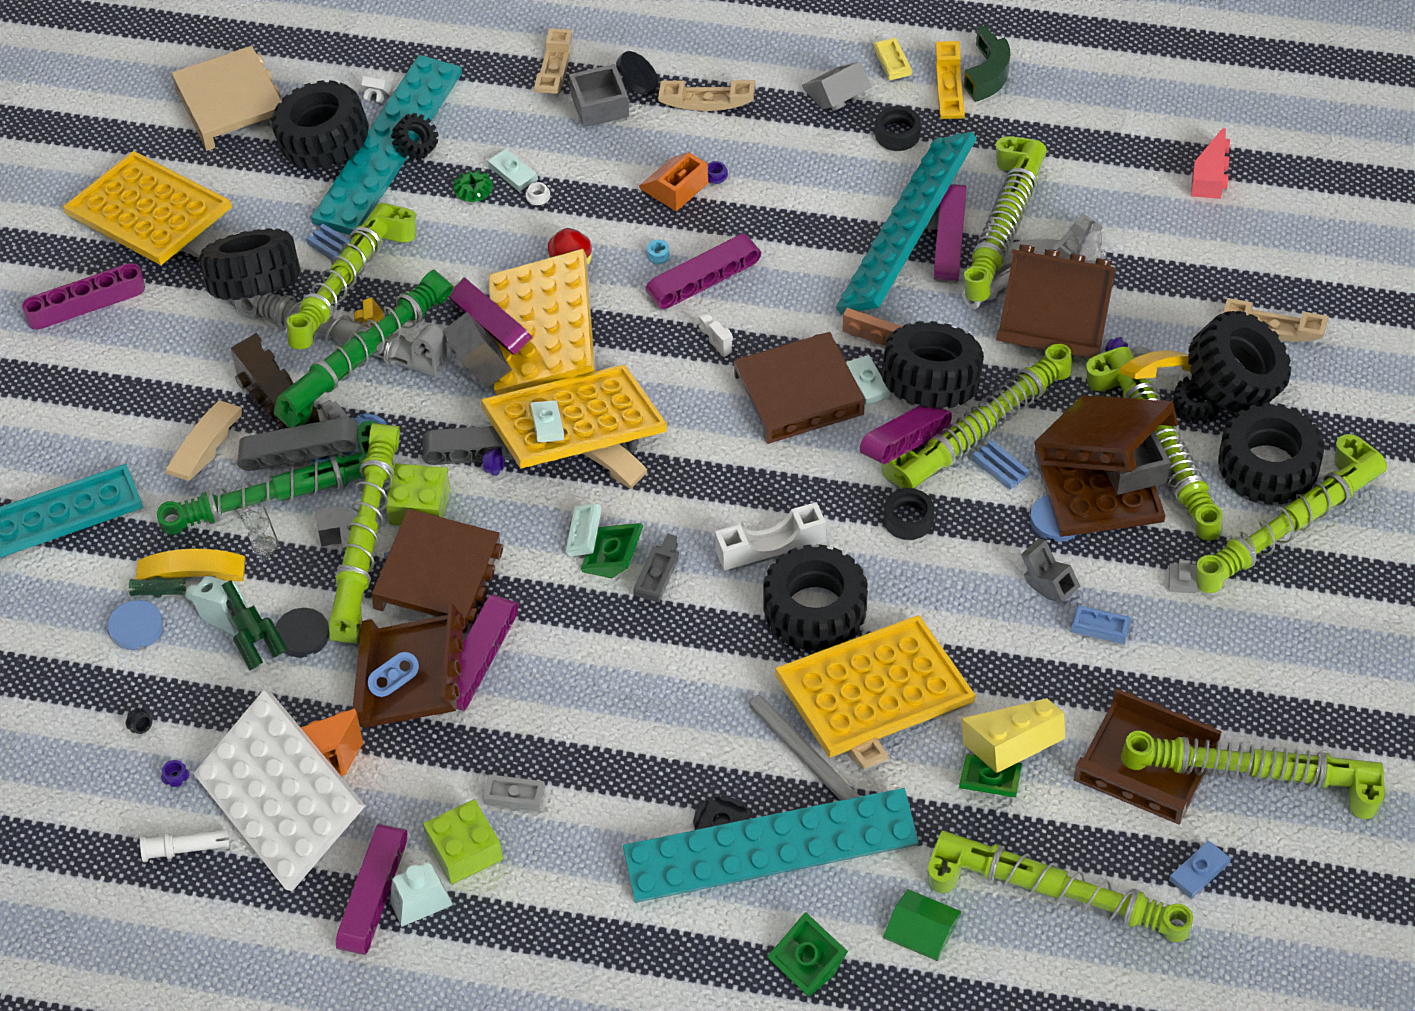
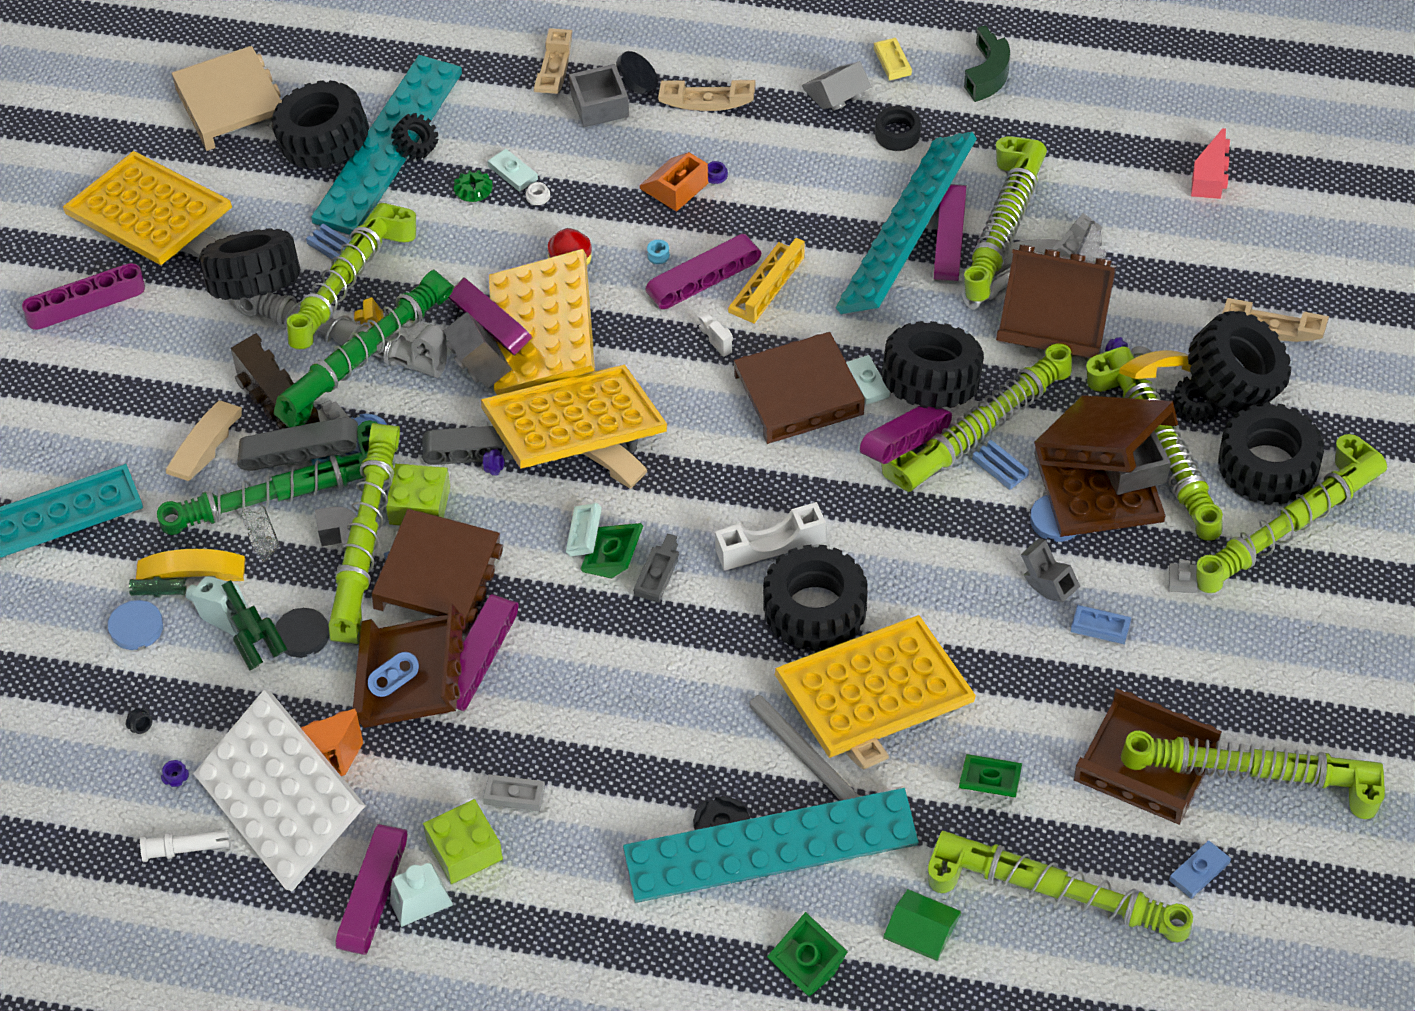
white tile [361,76,392,104] -> none
light aqua plate [531,401,564,442] -> none
nougat plate [843,308,903,346] -> none
black tyre [884,488,934,540] -> none
yellow slope [935,41,965,119] -> none
light yellow wedge [961,698,1065,773] -> none
none -> yellow fence [728,238,805,324]

